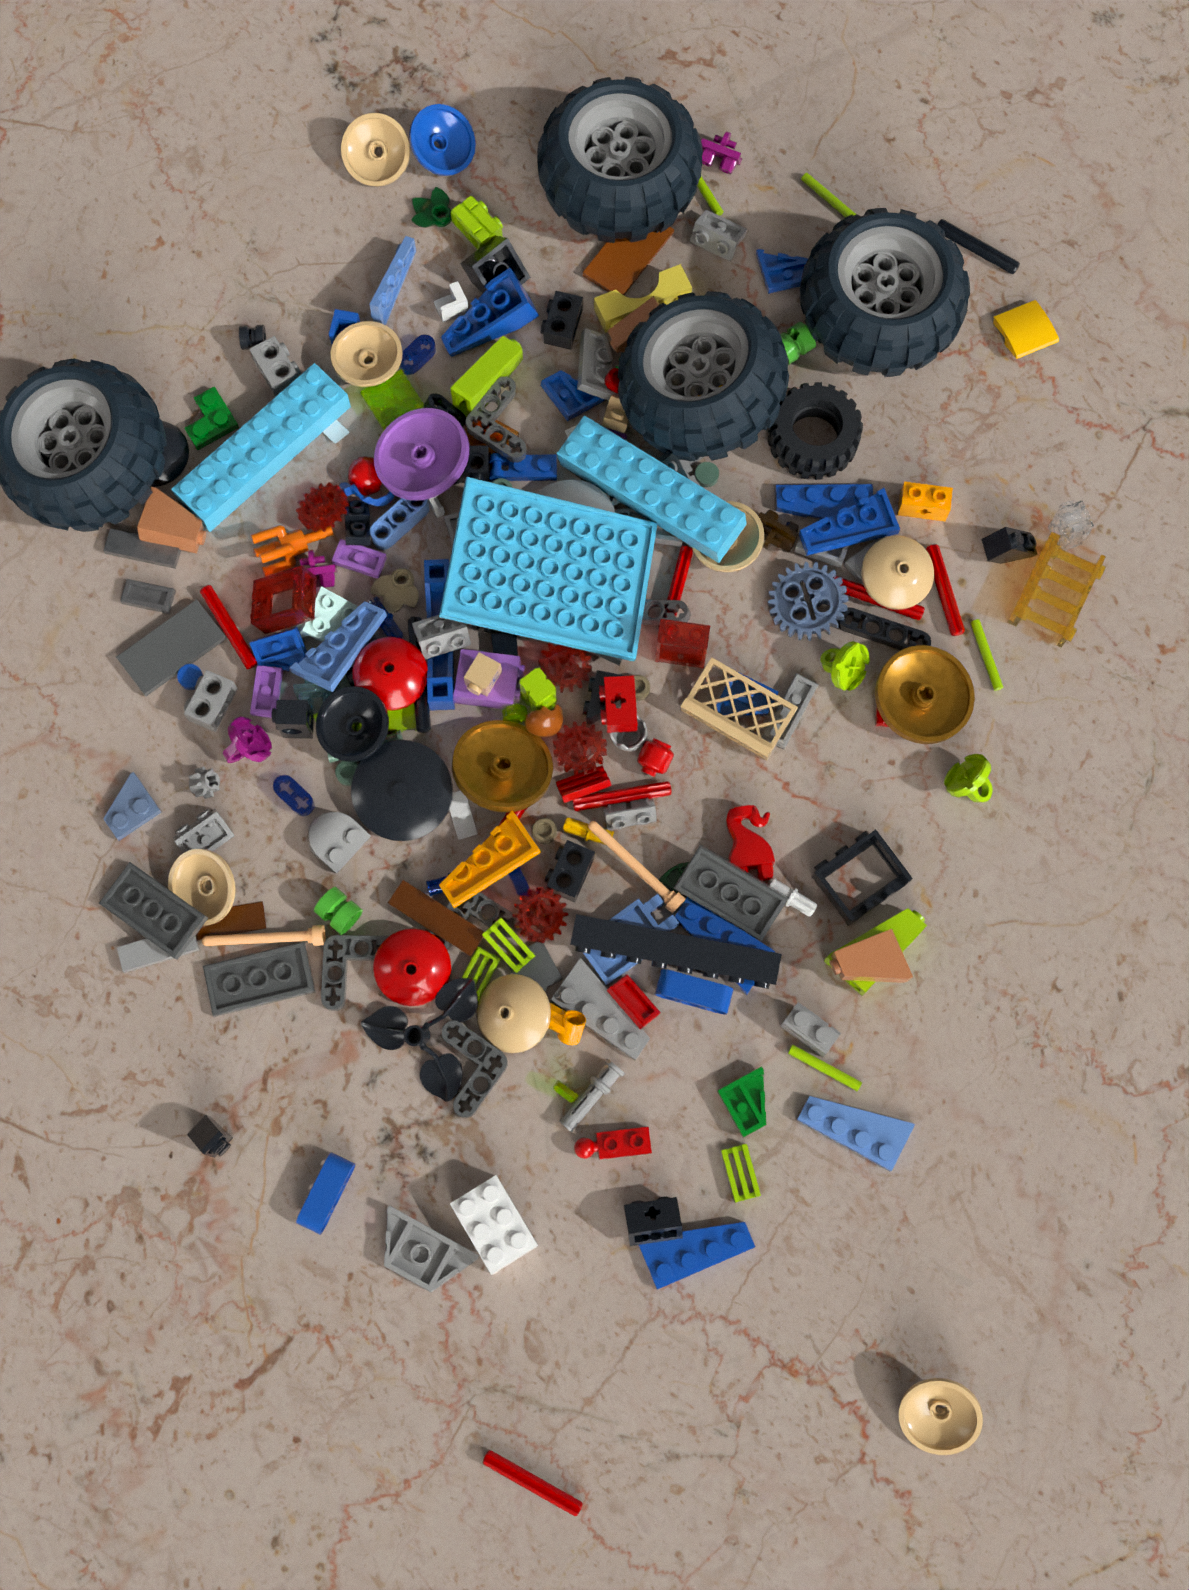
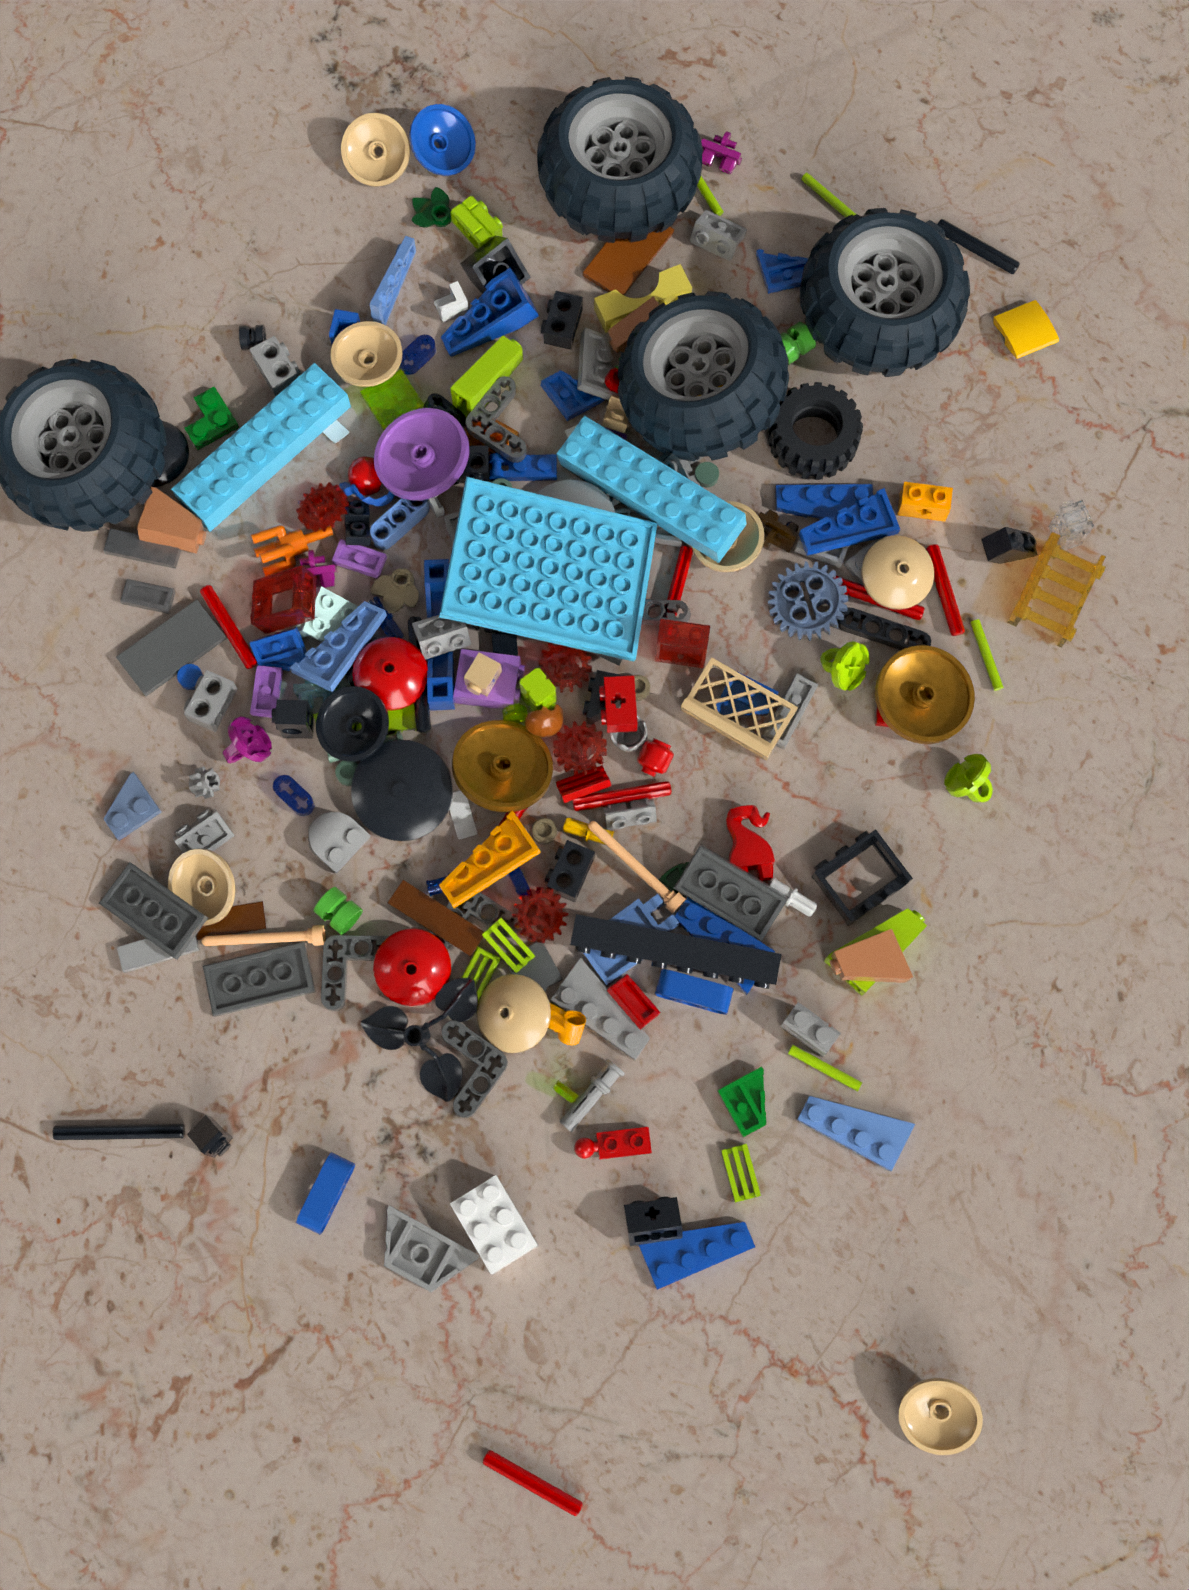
none -> black axle [53,1124,185,1140]

